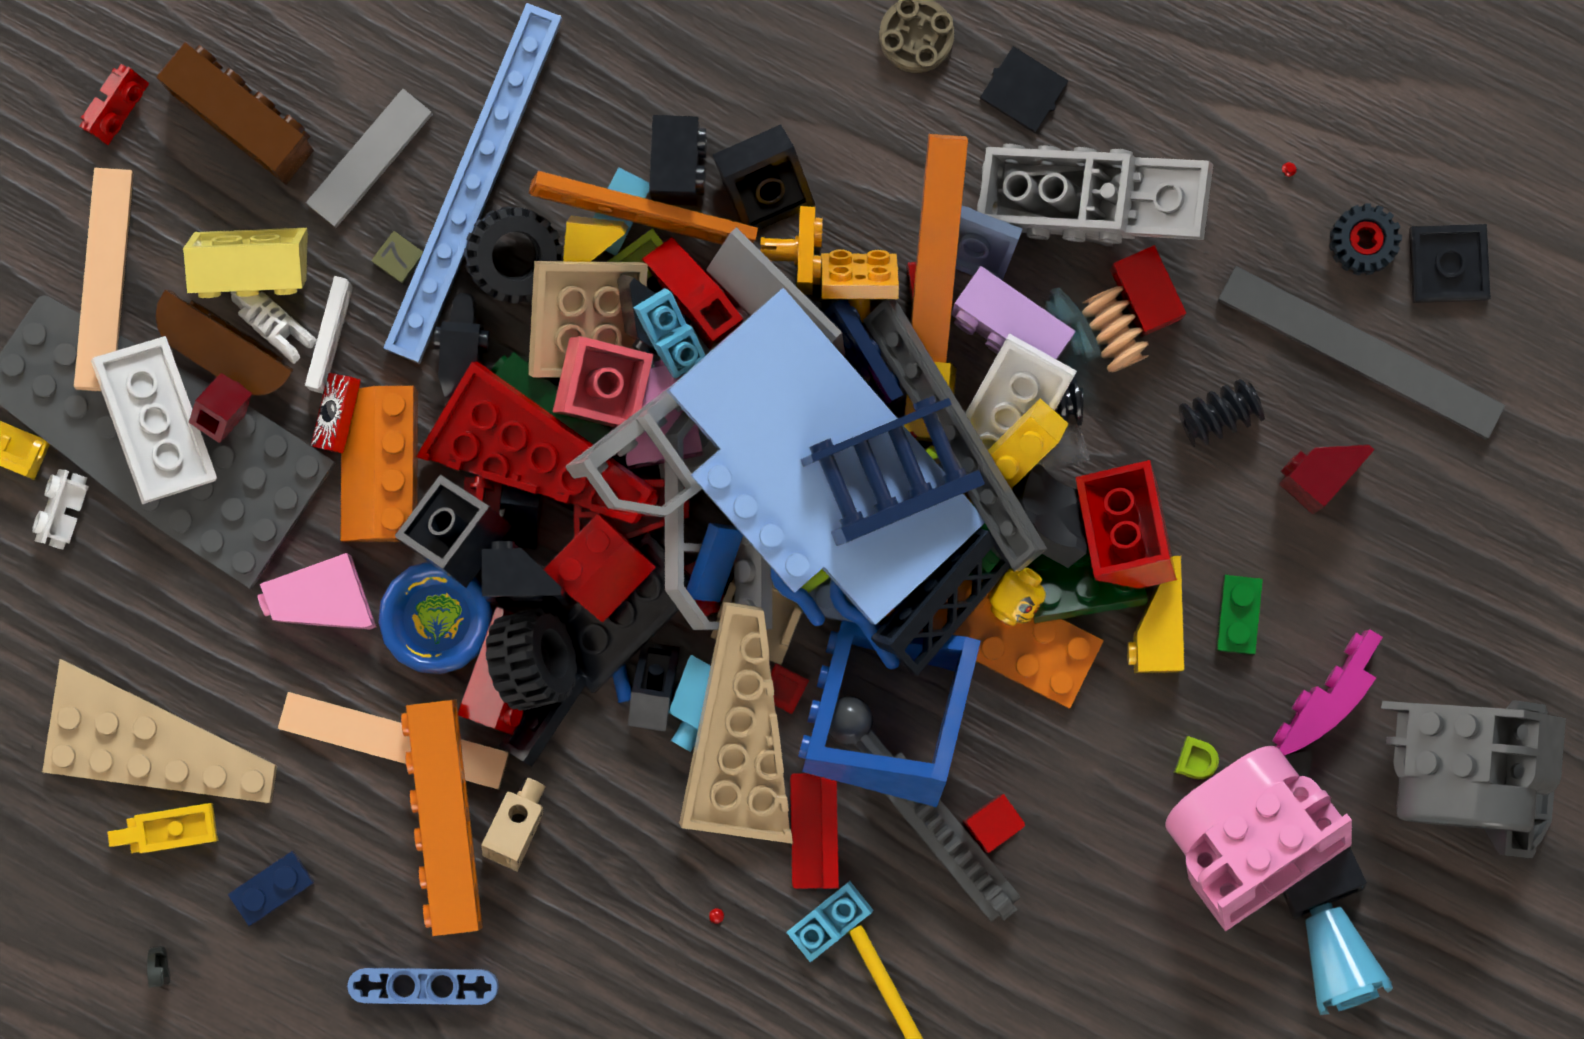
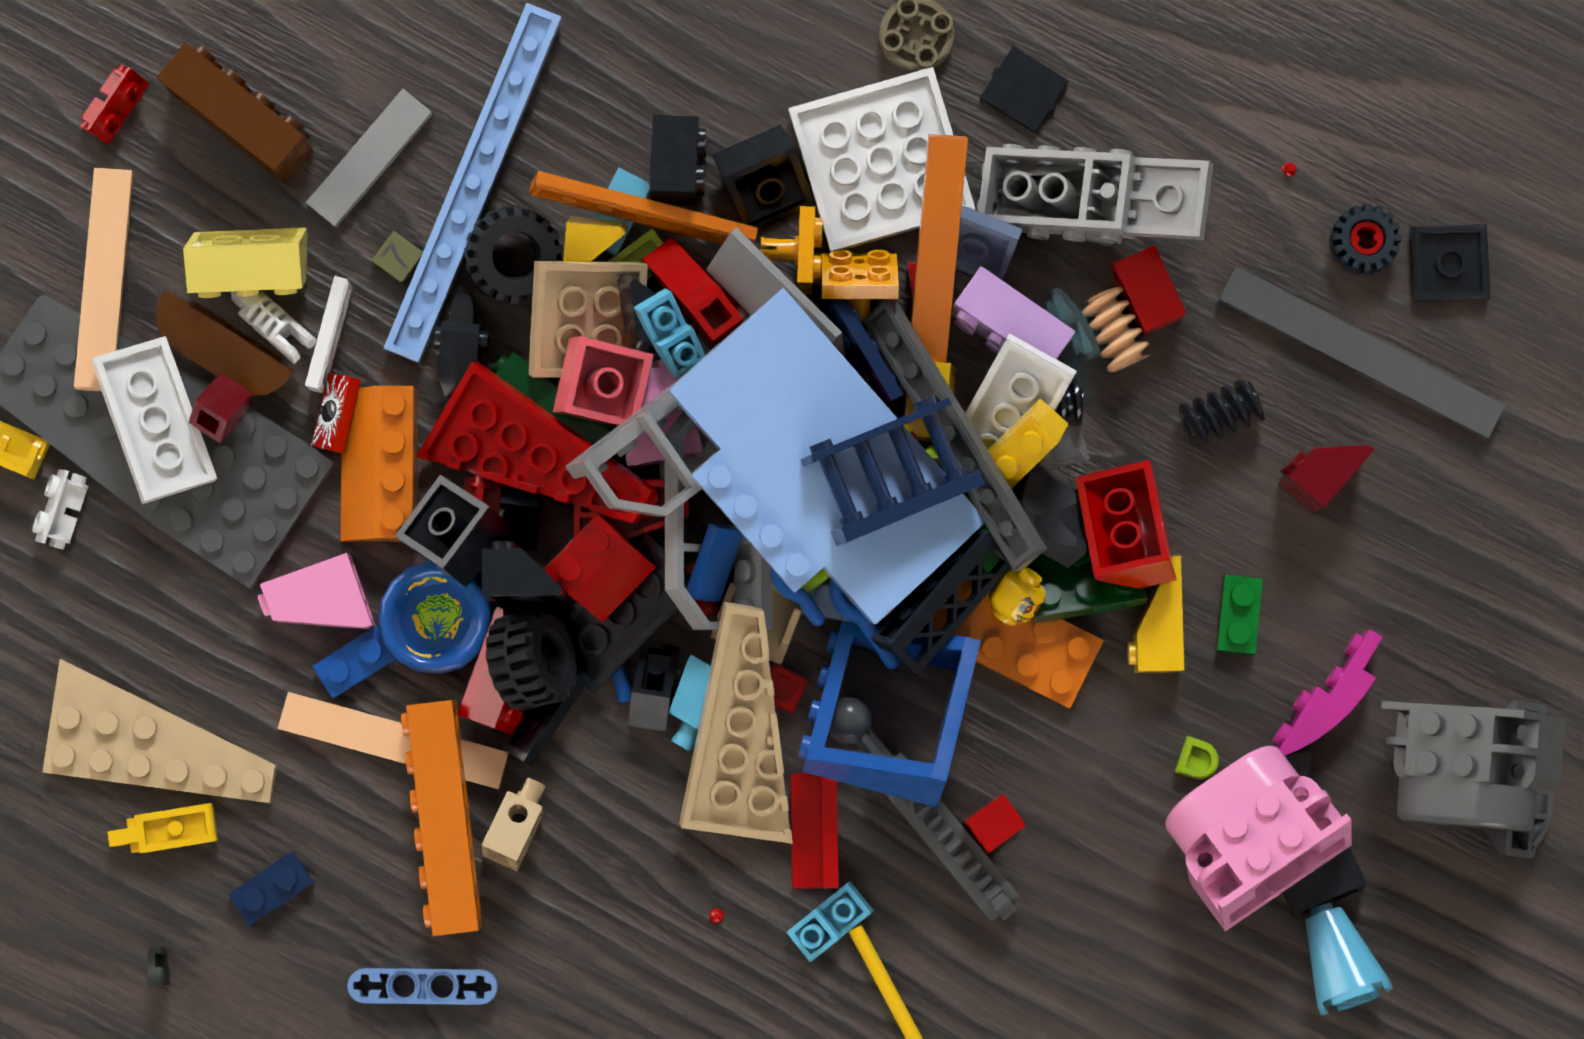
none -> blue plate [312,625,397,699]
none -> white plate [788,67,976,252]

